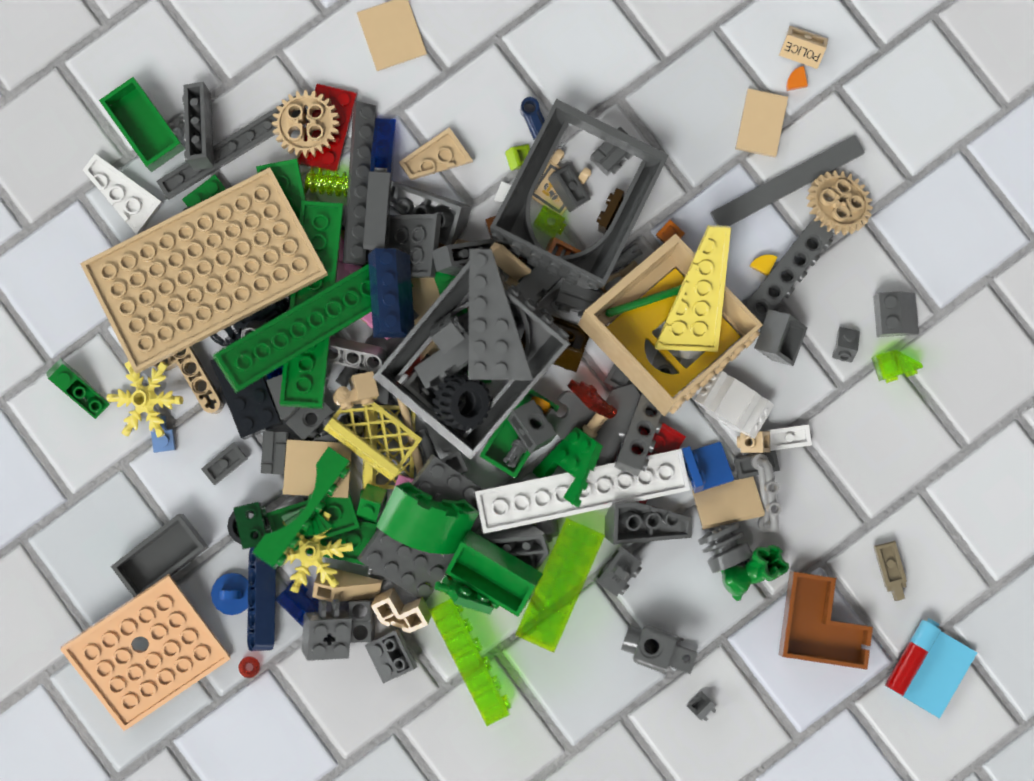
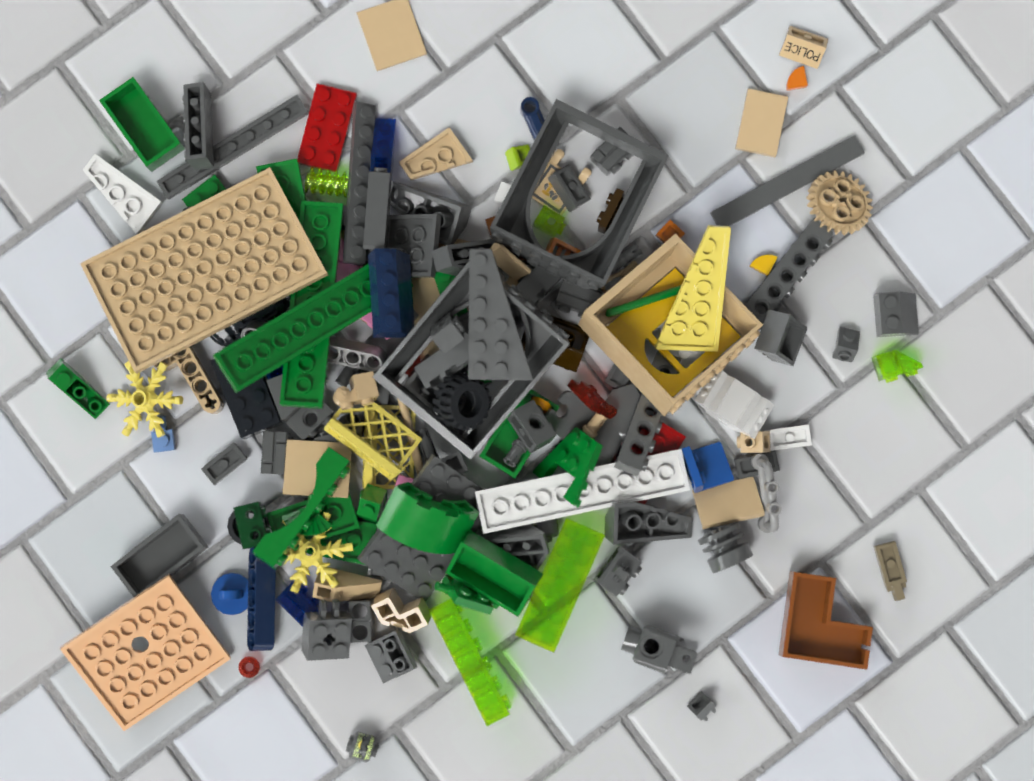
tan gear [272,90,340,158] -> none
green animal [721,545,789,601] -> none
medium azure door [885,618,977,719] -> none
none -> dark grey head [346,732,379,763]

